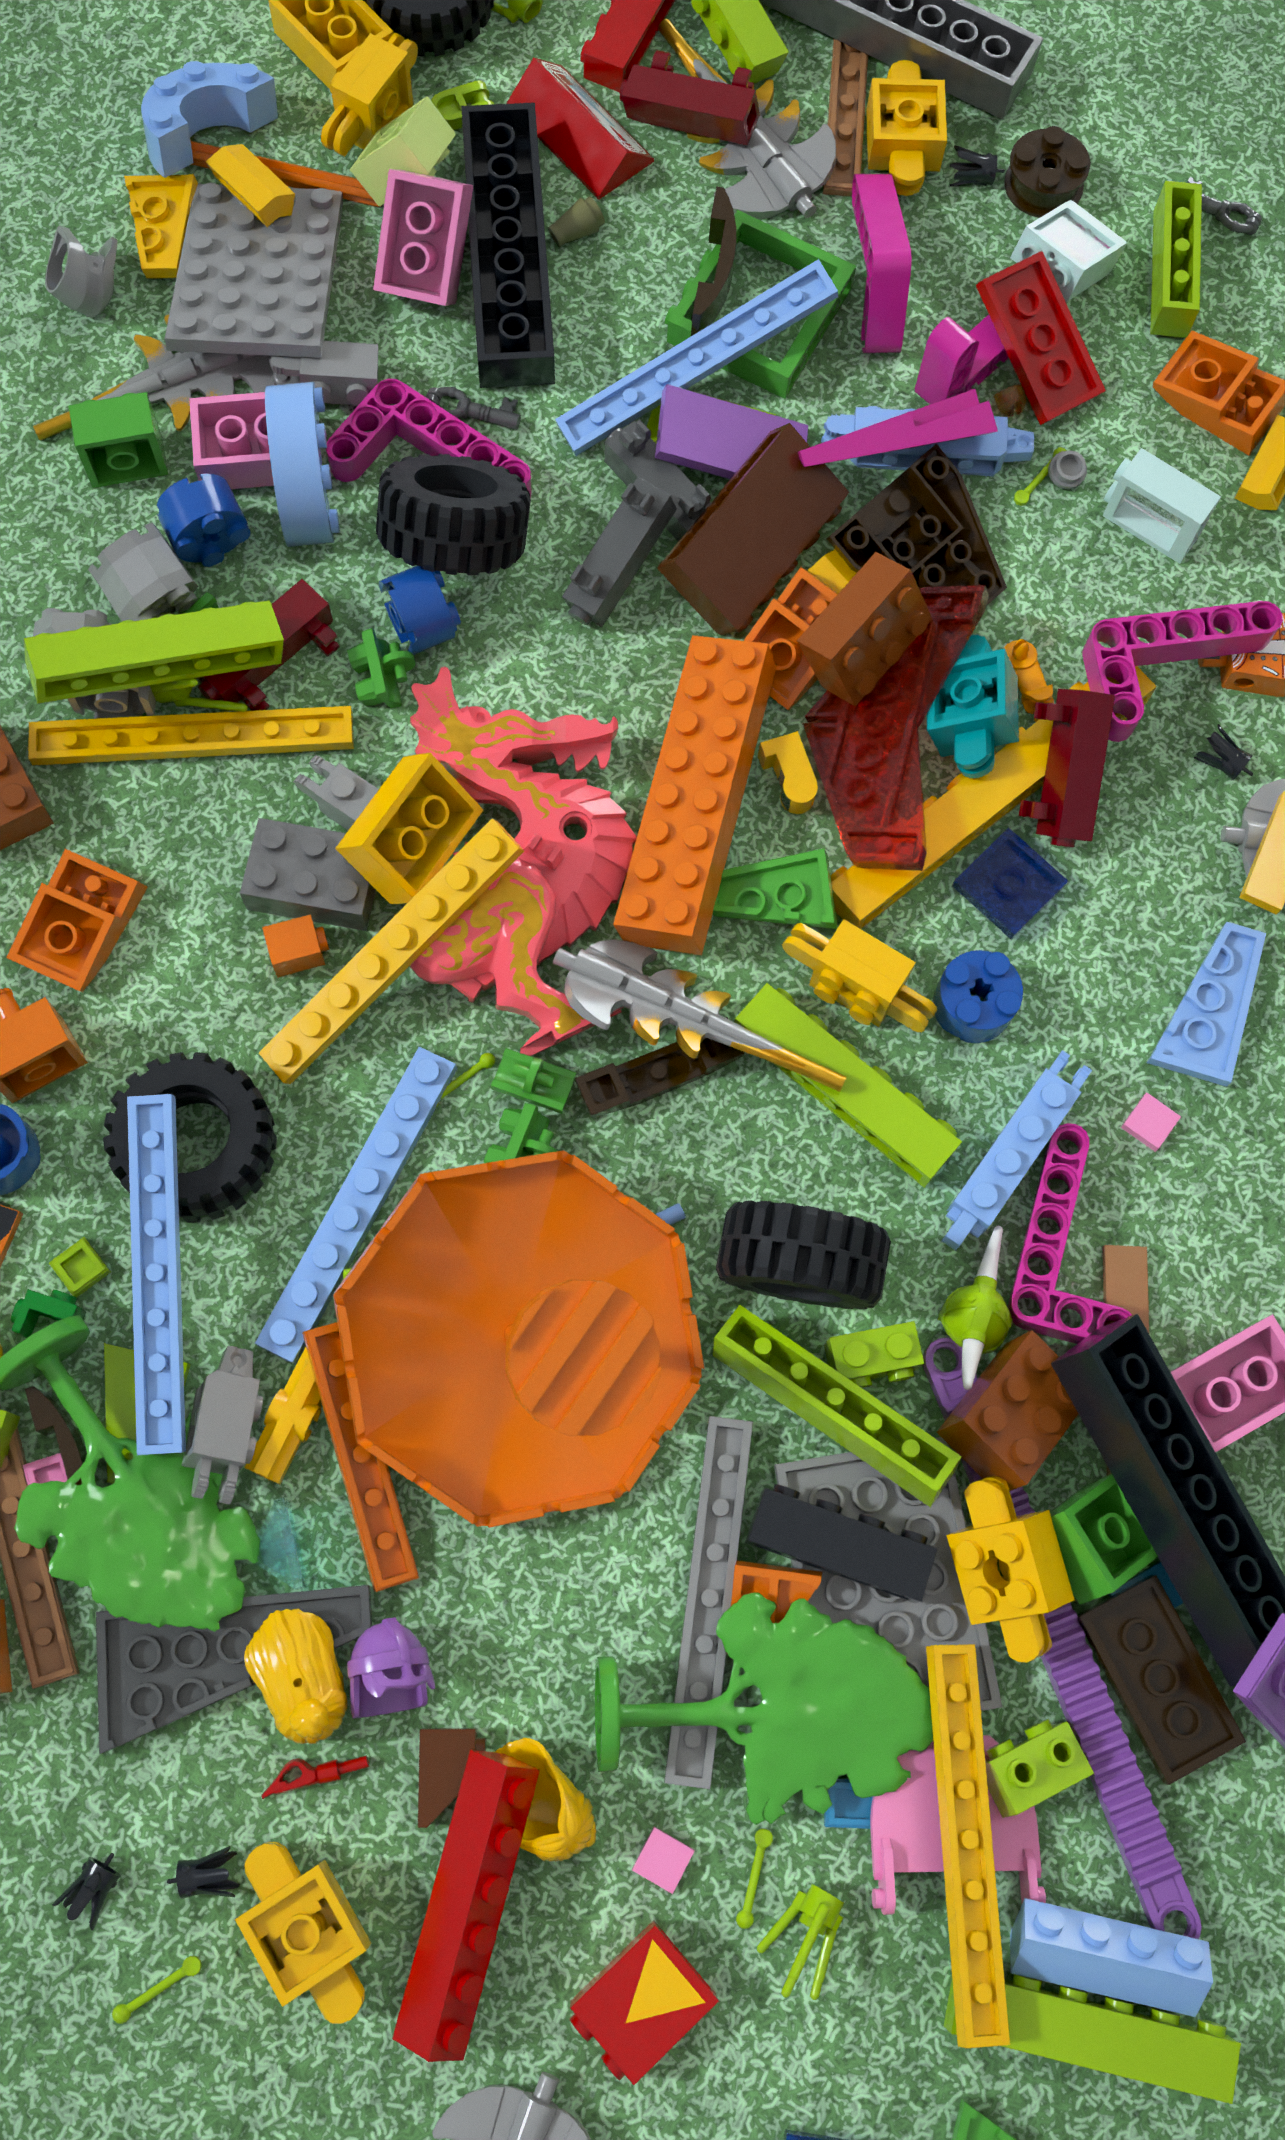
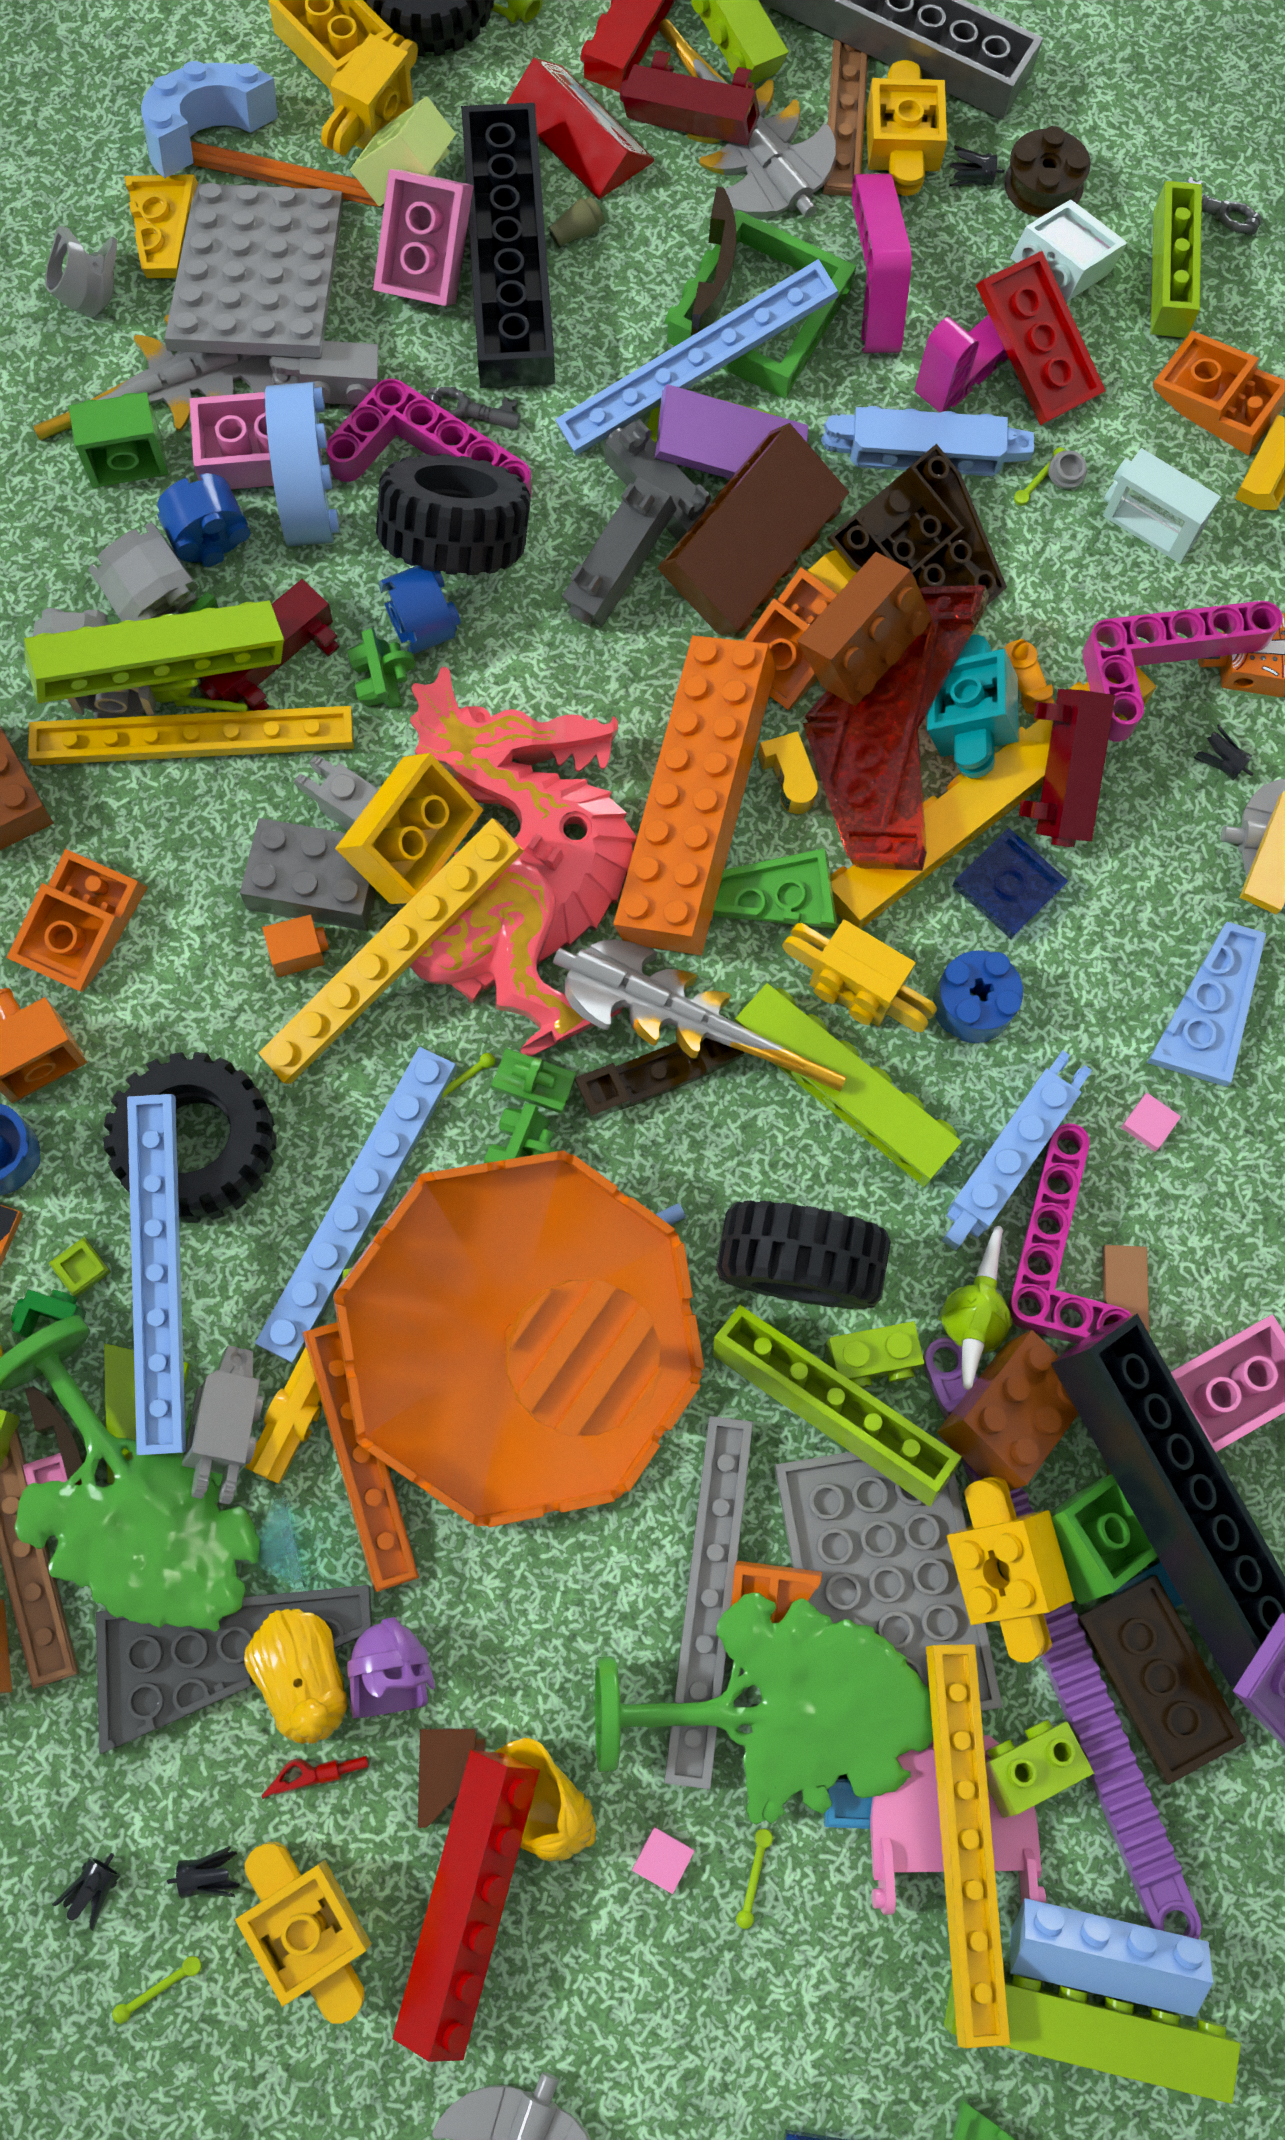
yellow piece [206,144,295,227] -> none
lime plate [431,80,494,130] -> none
red brick [570,1920,719,2085] -> none
black brick [745,1484,937,1603] -> none
lime plant [757,1884,844,2000] -> none
dark pink wedge [798,389,998,467] -> none
clear orange hinge [993,384,1026,417] -> none

